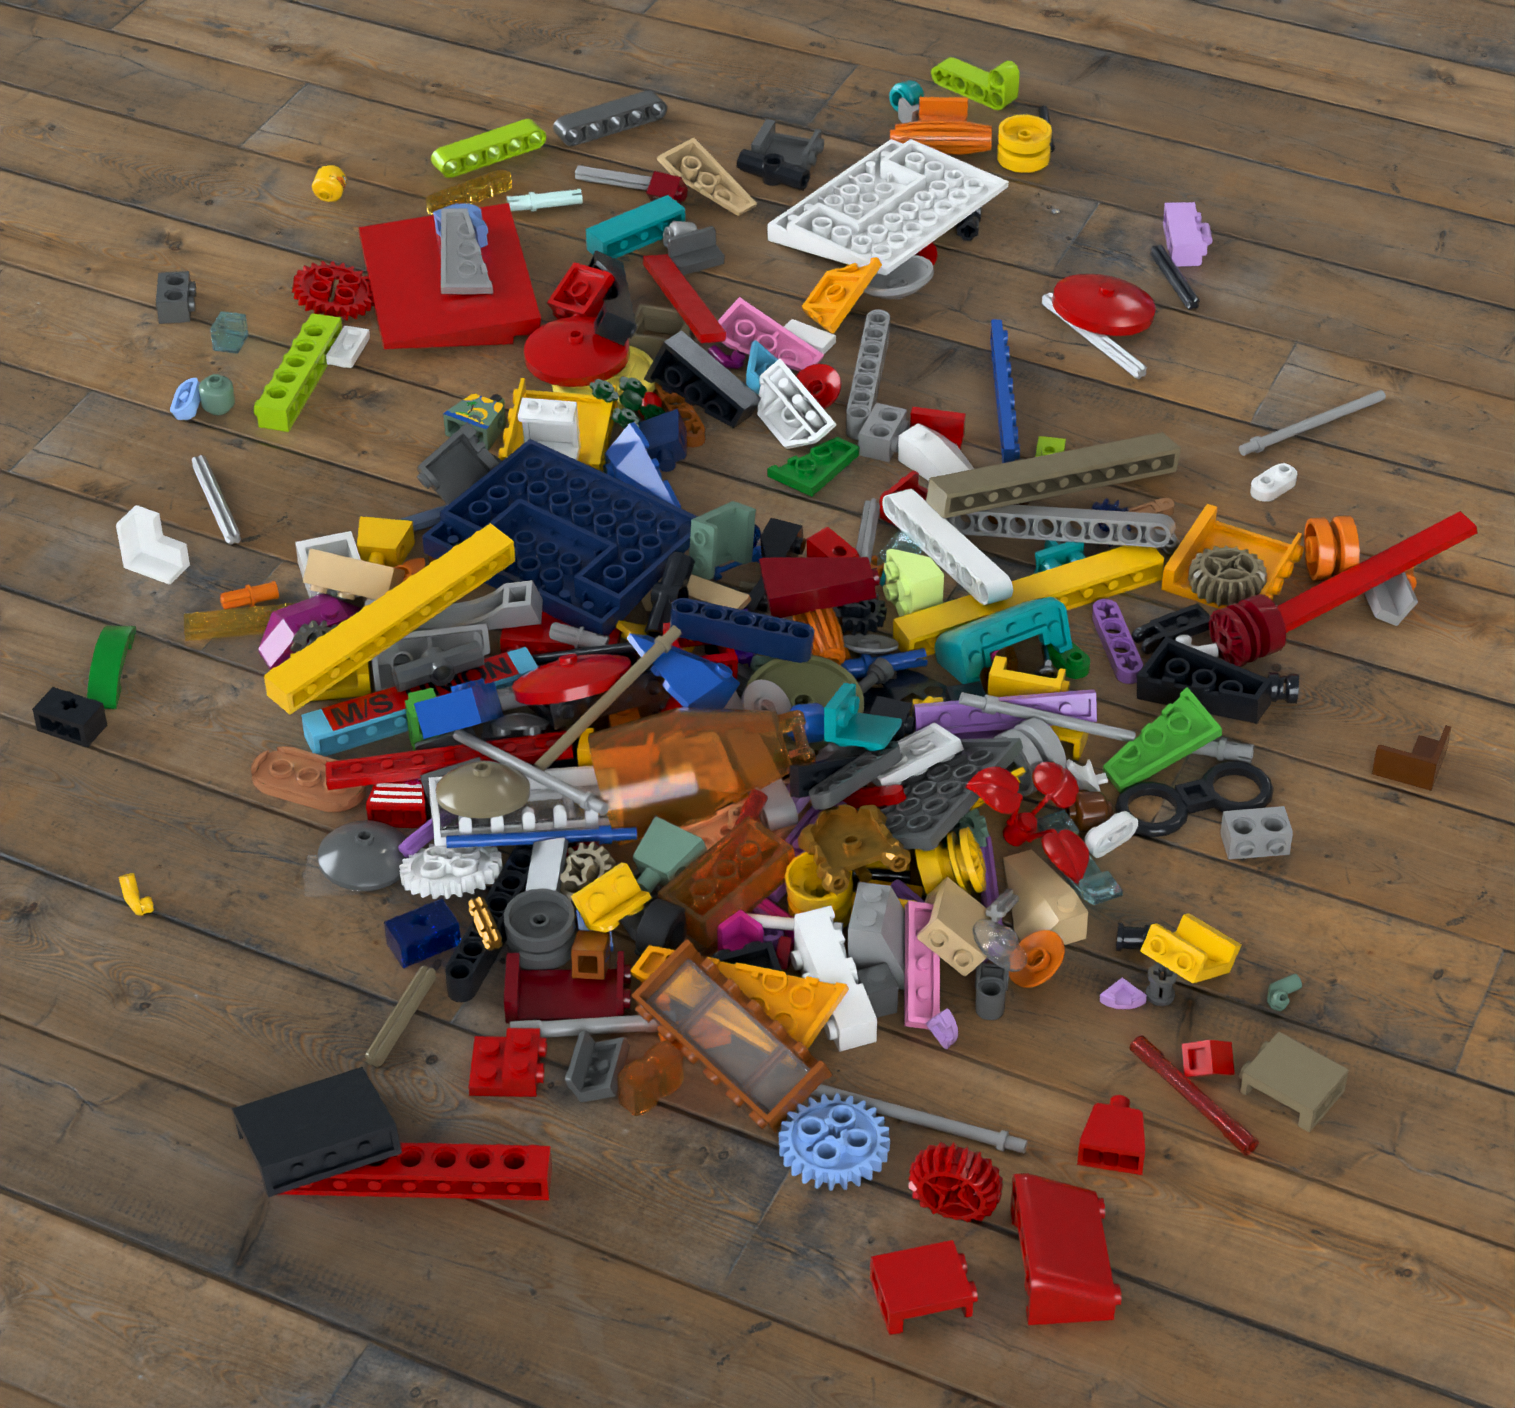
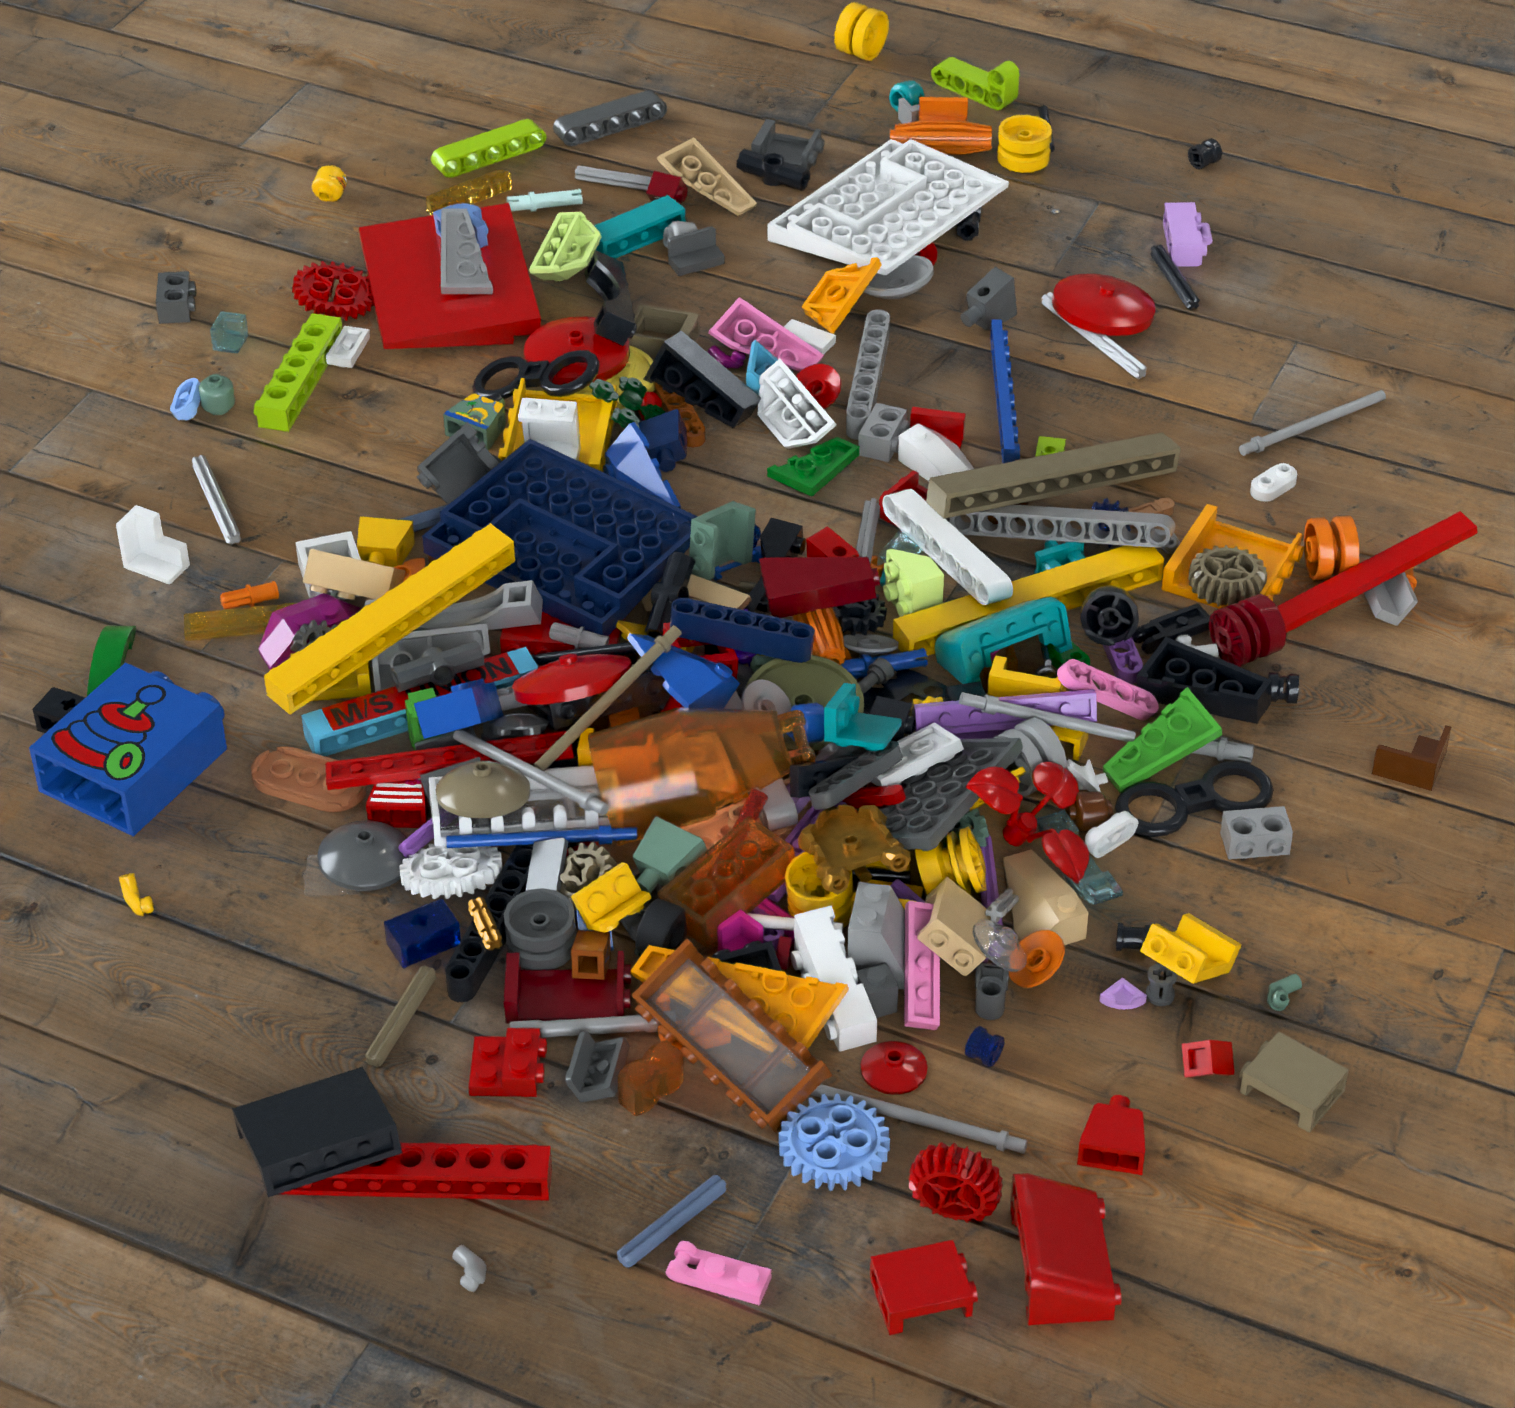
red plate [547,262,616,319] -> none
red tile [643,254,726,343] -> none
lavender tile [925,1008,958,1049] -> none
clear red piece [1130,1035,1259,1156] -> none
none -> blue brick [29,662,227,837]
none -> light grey arm [452,1245,487,1292]
none -> black bar [472,350,600,400]
none -> yellowish green wedge [529,212,602,281]
none -> sand blue axle [617,1175,726,1268]
none -> bright pink plate [666,1241,771,1306]
none -> yellow wheel [834,2,889,61]
none -> red dish [861,1041,927,1095]
none -> dark grey torso [960,267,1017,330]
none -> clear blue wheel [965,1026,1005,1067]
none -> bright pink beam [1057,659,1159,721]
none -> black cylinder [1080,585,1139,646]
none -> black wheel [1188,138,1222,169]

